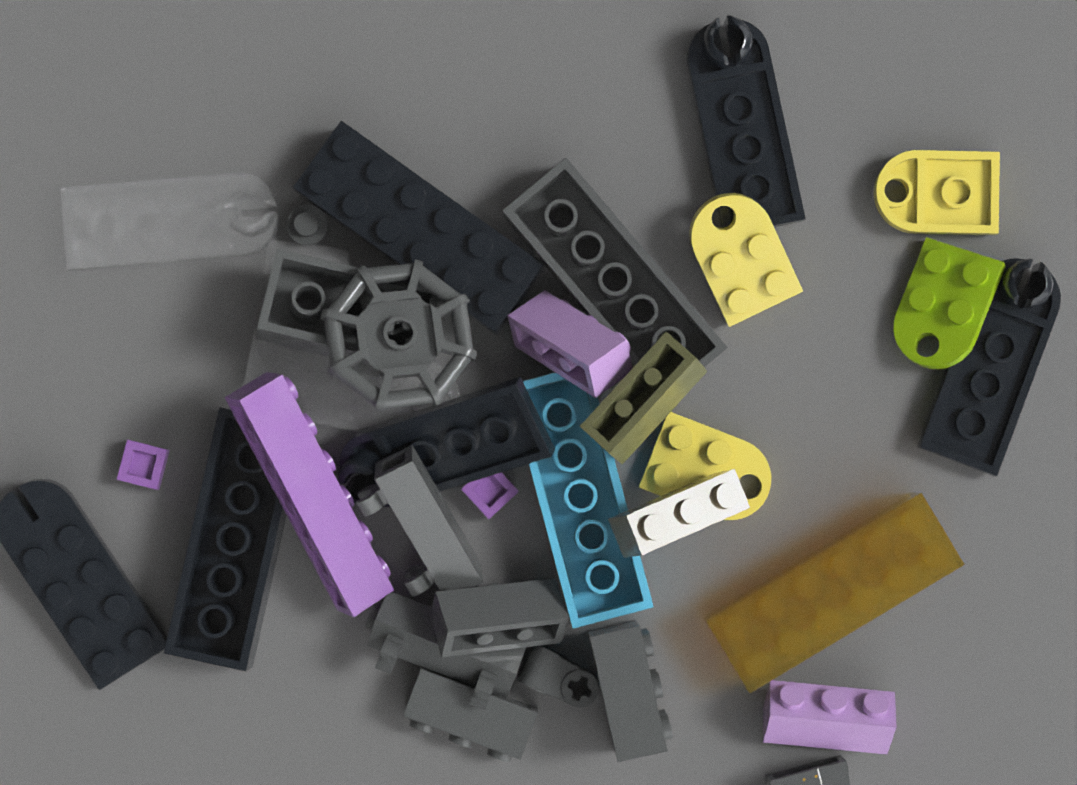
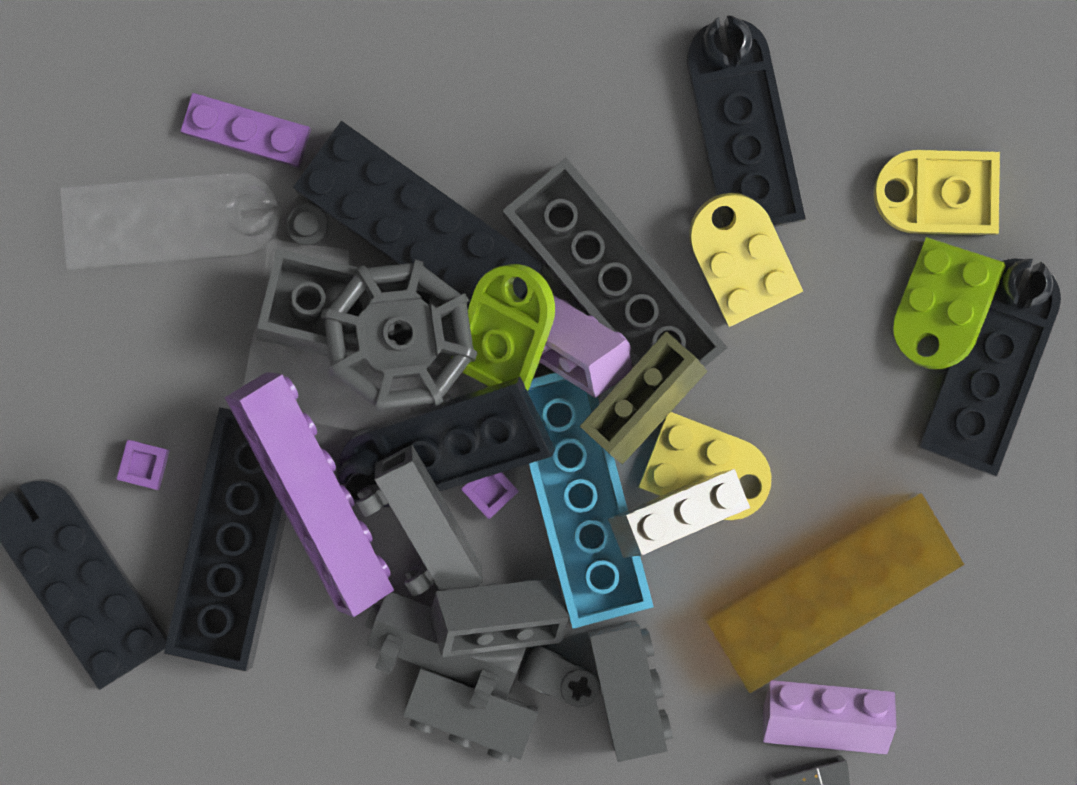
none -> medium lavender plate [180,93,311,168]
none -> lime plate [451,264,555,391]

